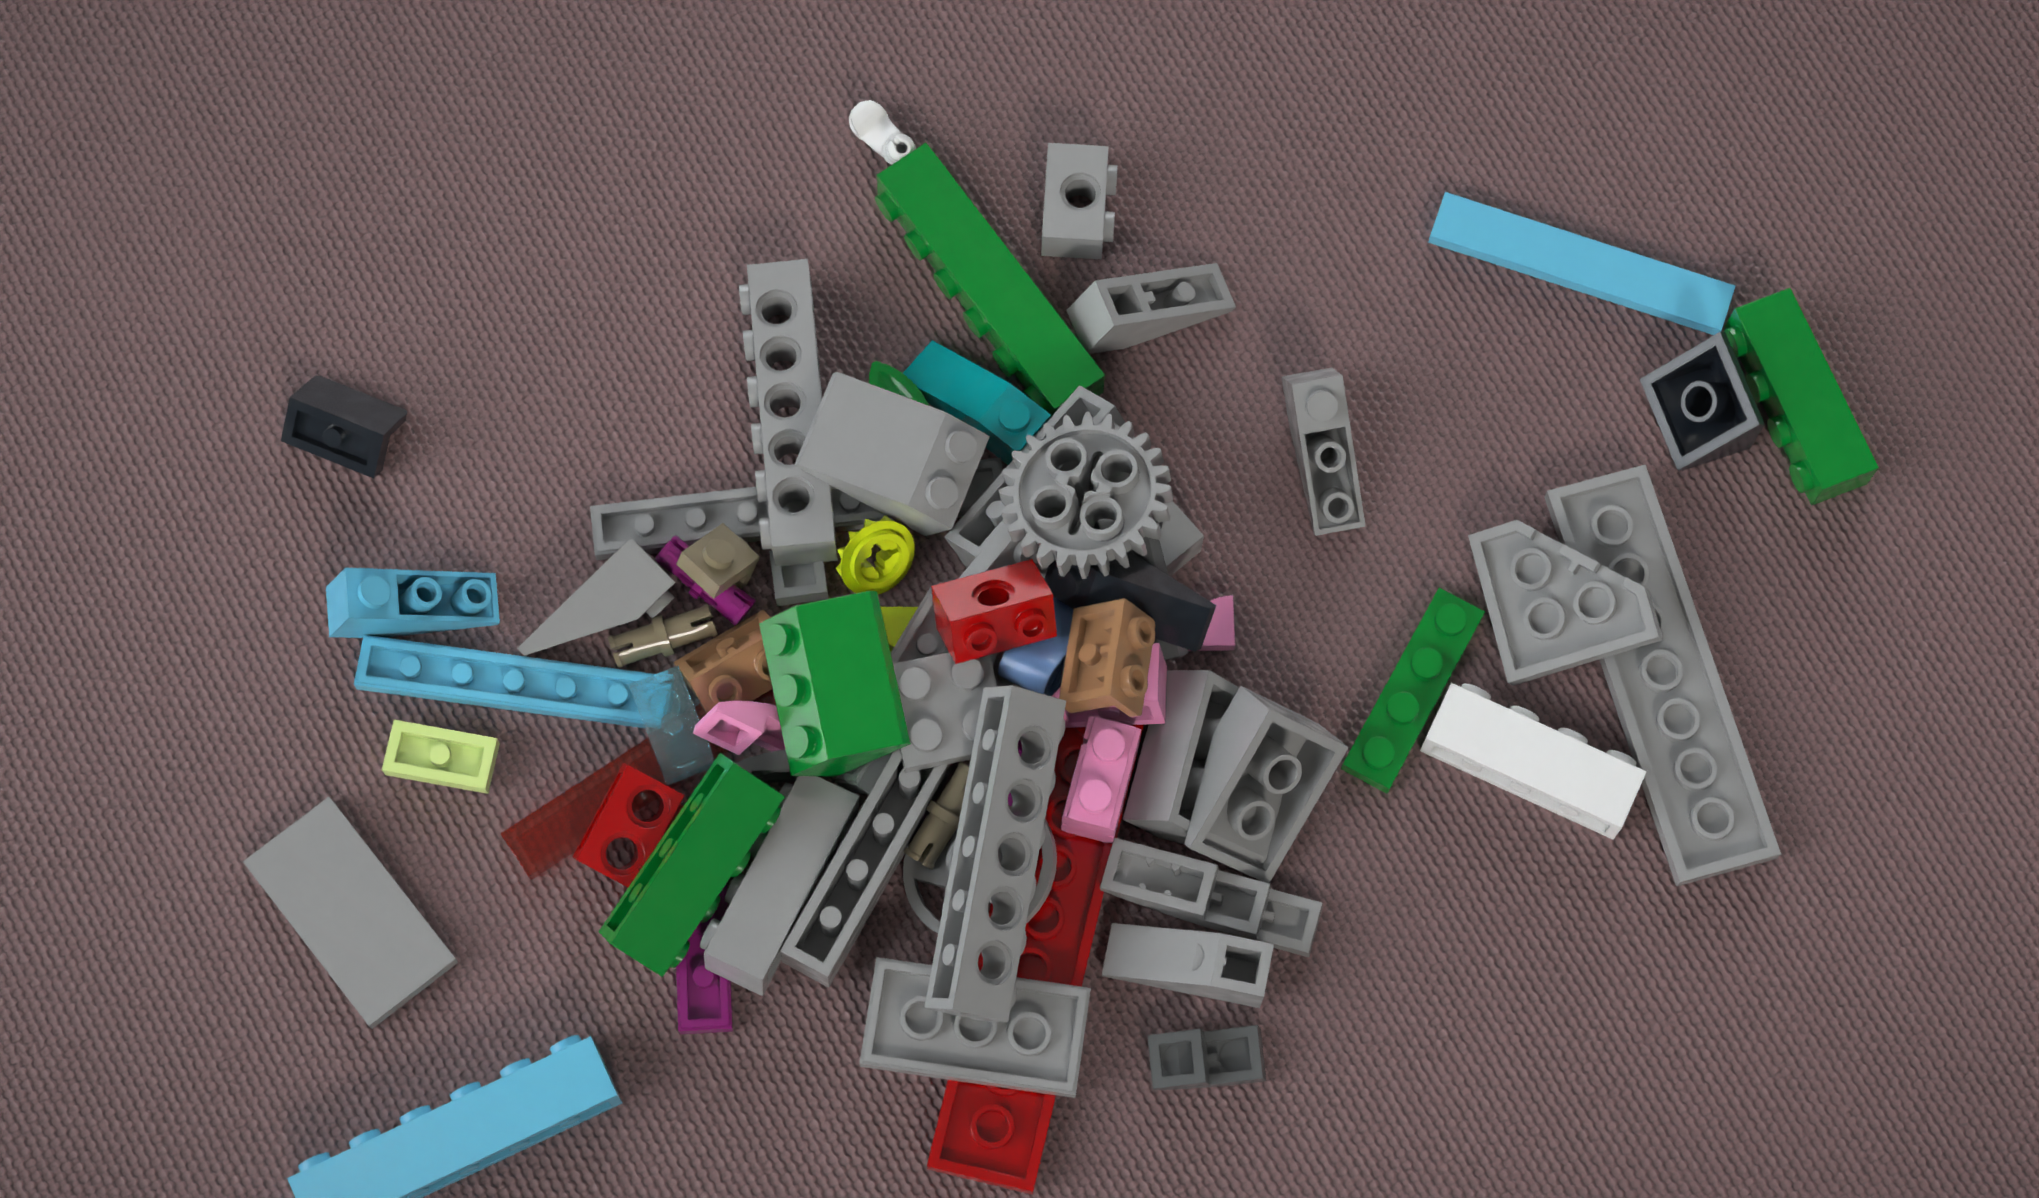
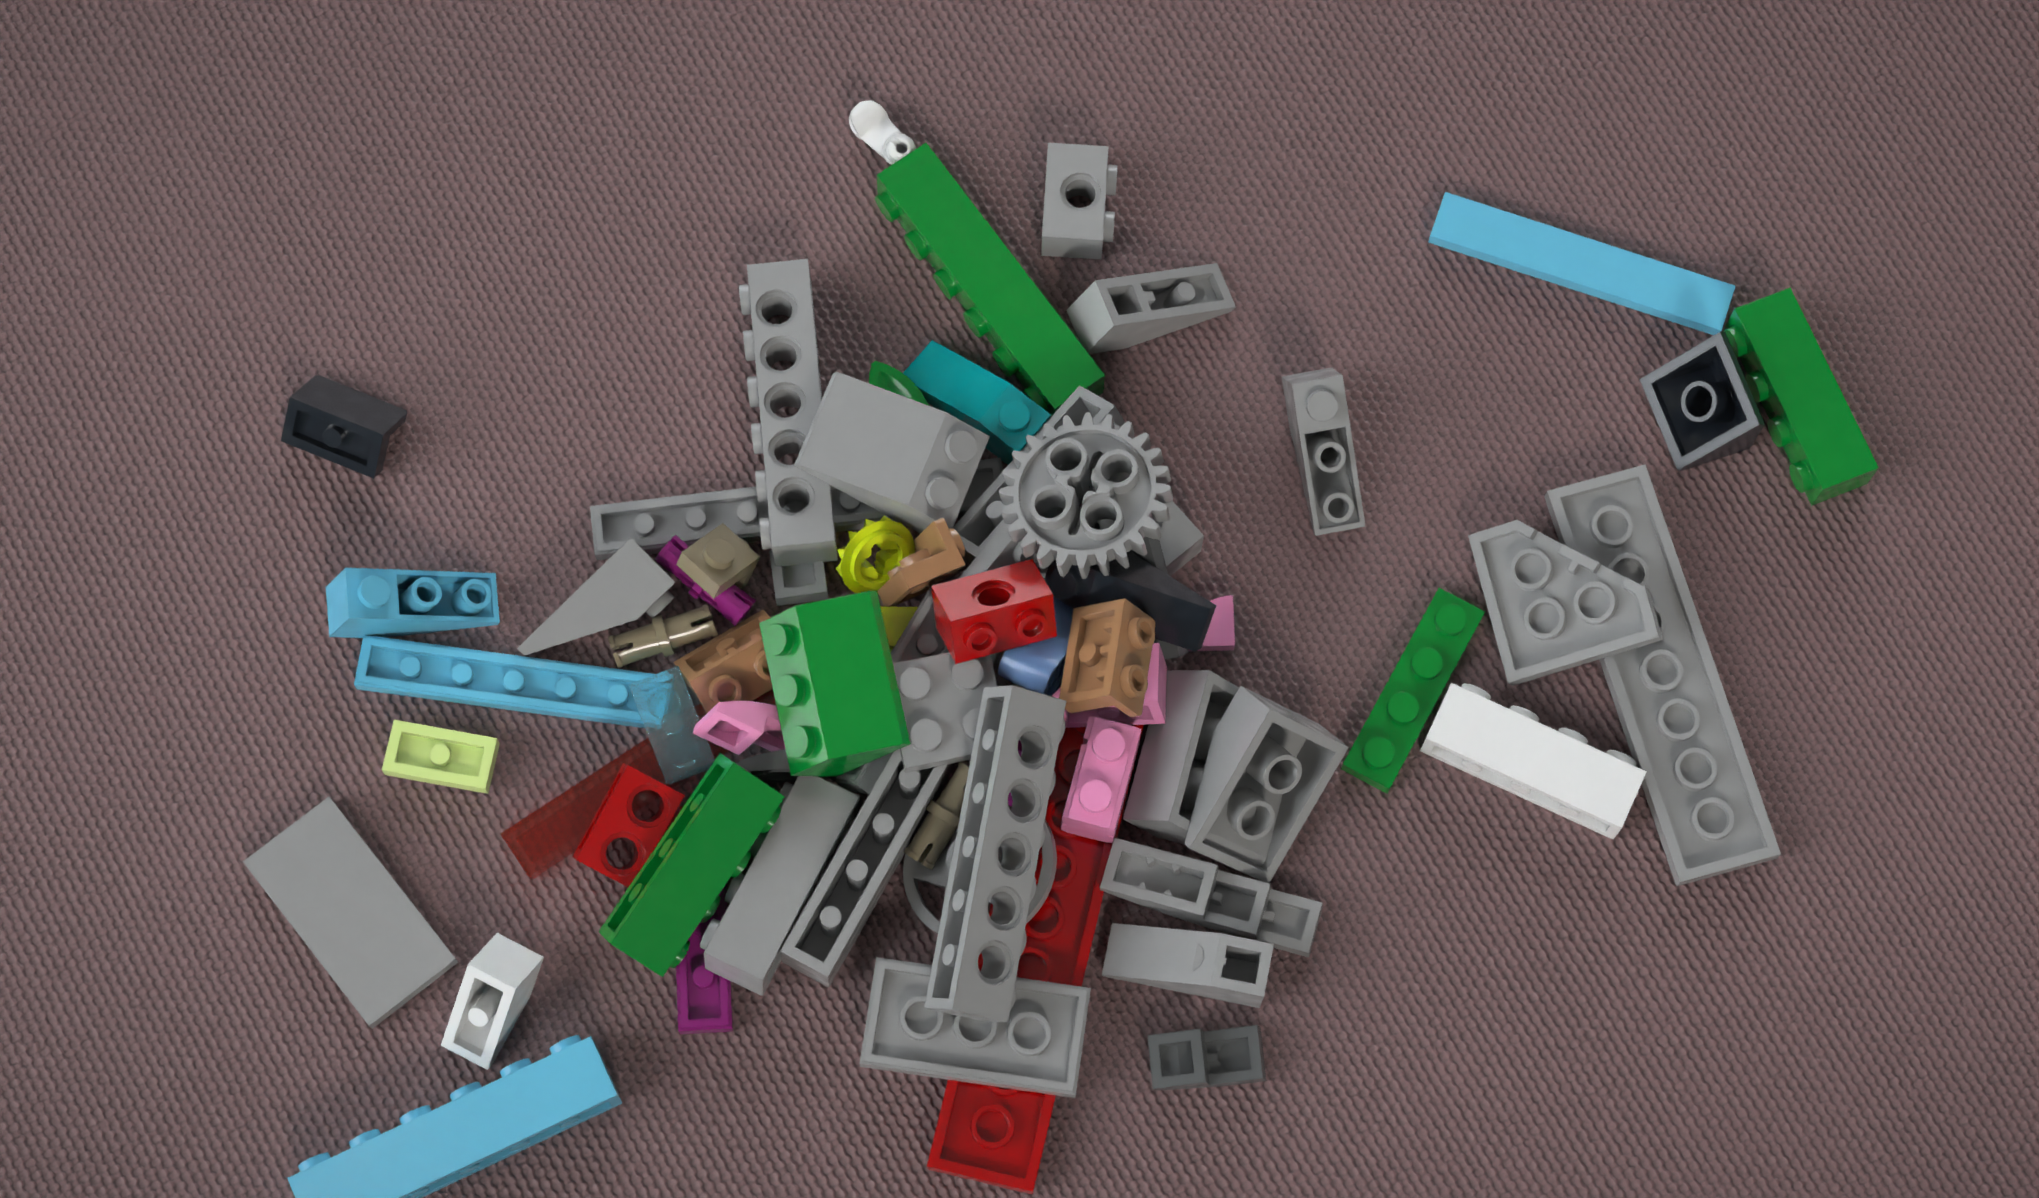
none -> white slope [441,933,544,1070]
none -> medium nougat bracket [878,518,965,607]

